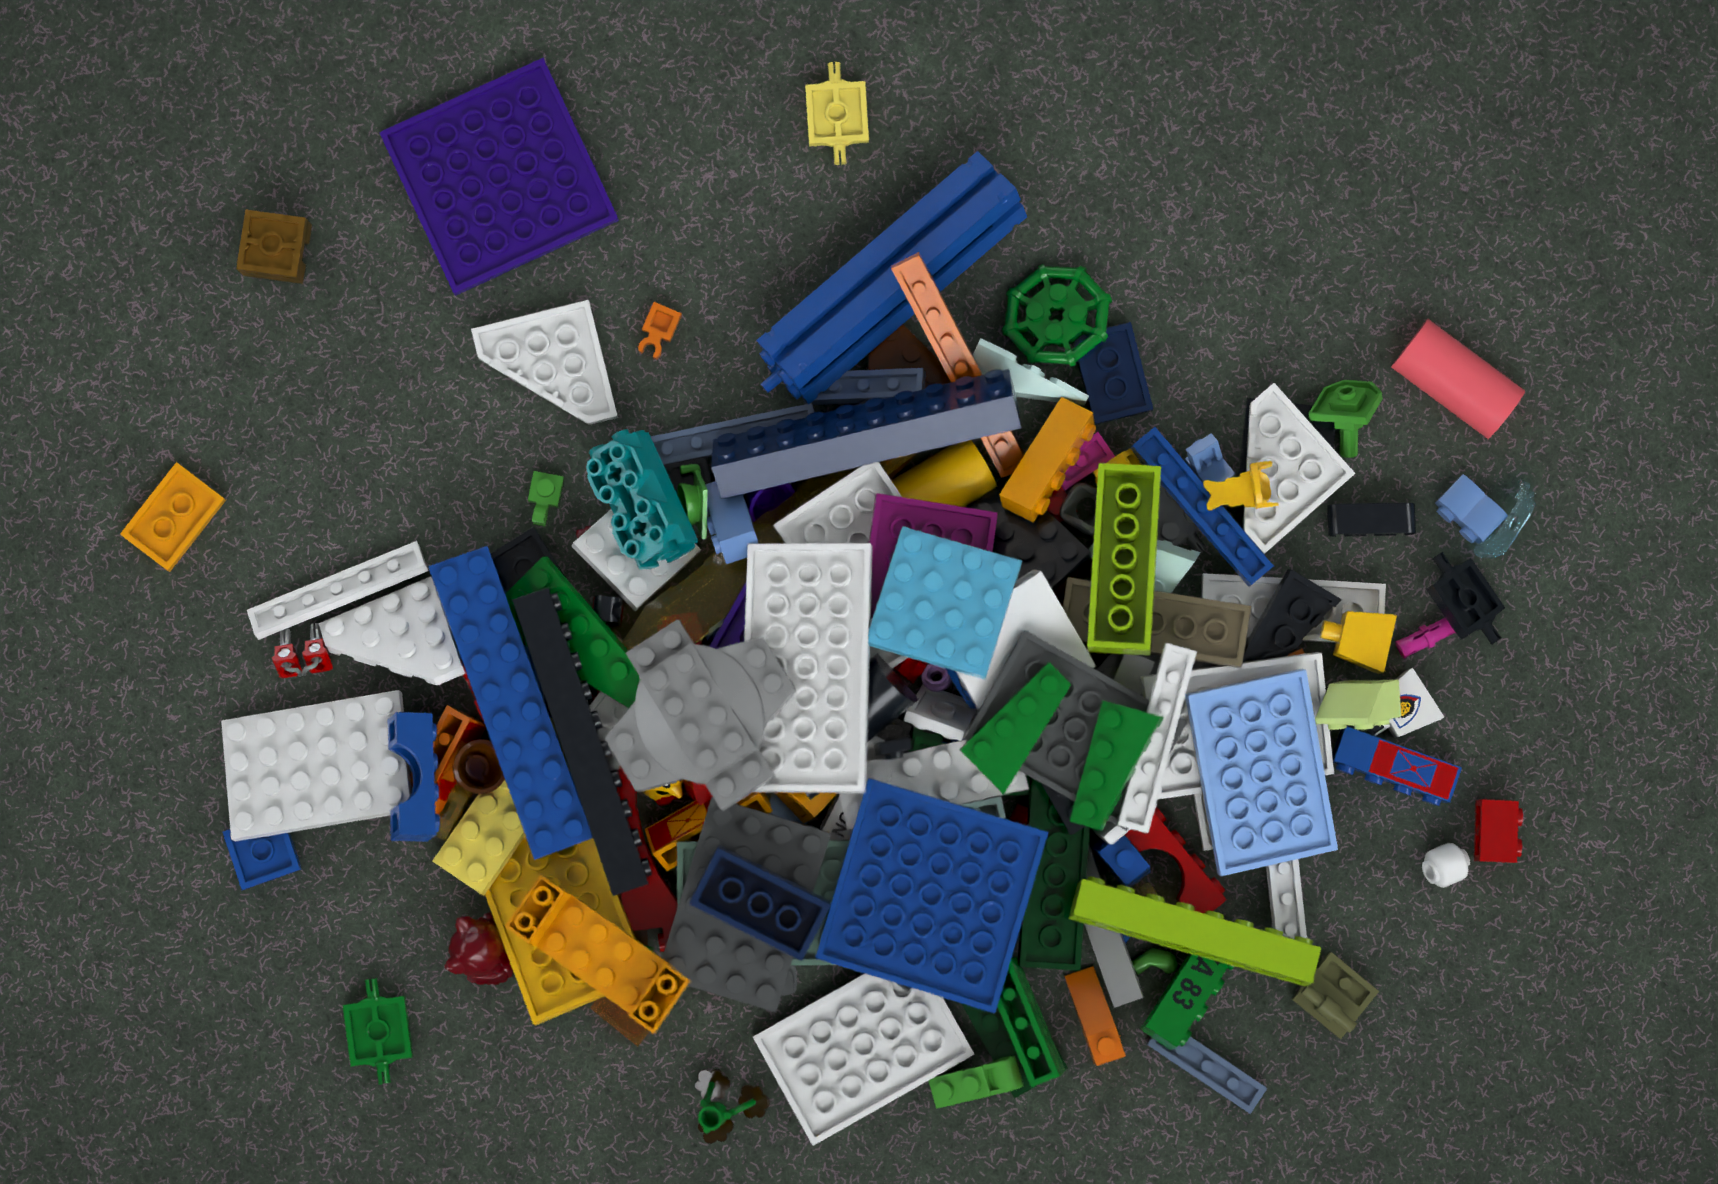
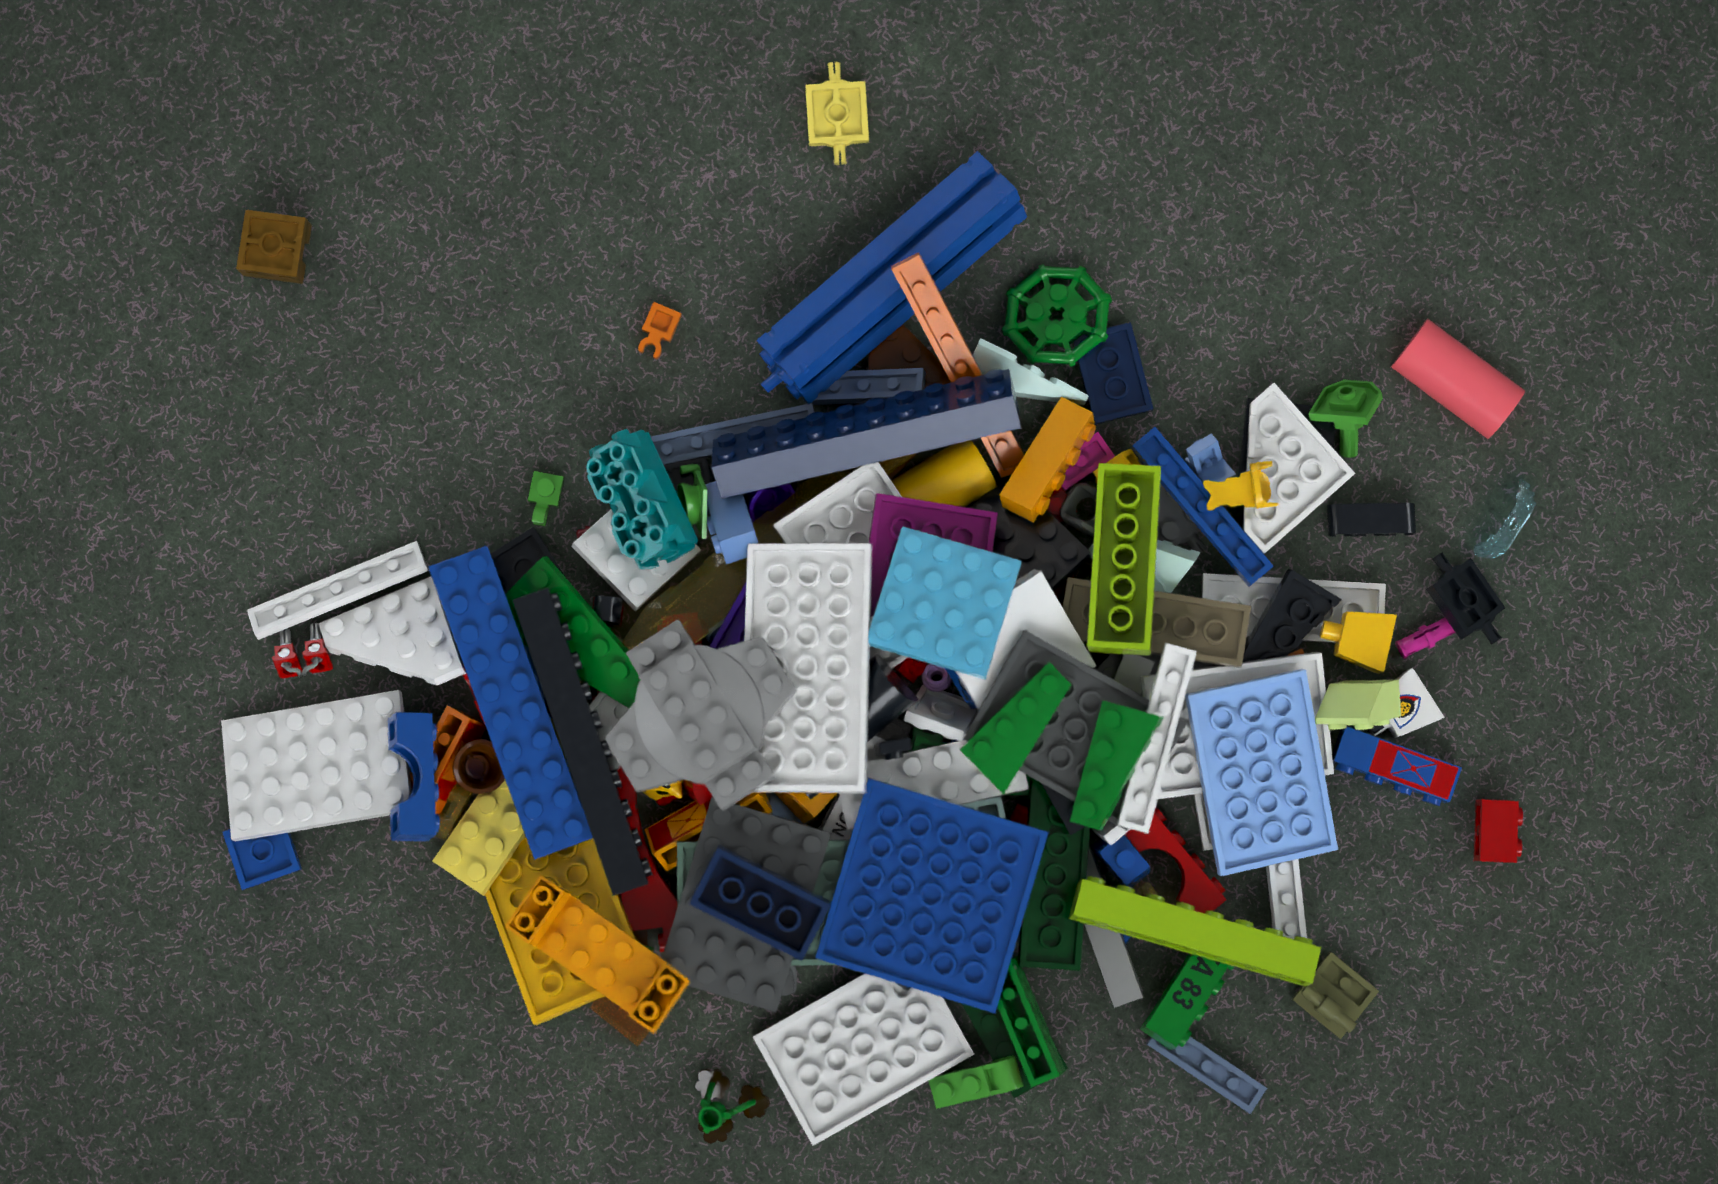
light orange plate [120,462,226,572] -> none
green plate [343,978,414,1085] -> none
dark purple plate [379,58,619,296] -> none
dark red hair [445,912,514,985] -> none
white plate [471,300,618,425] -> none
orange slope [1064,966,1126,1066] -> none
bright green arm [1132,948,1178,975] -> none
white head [1422,843,1470,888] -> none
medium blue brick [1435,474,1508,544] -> none

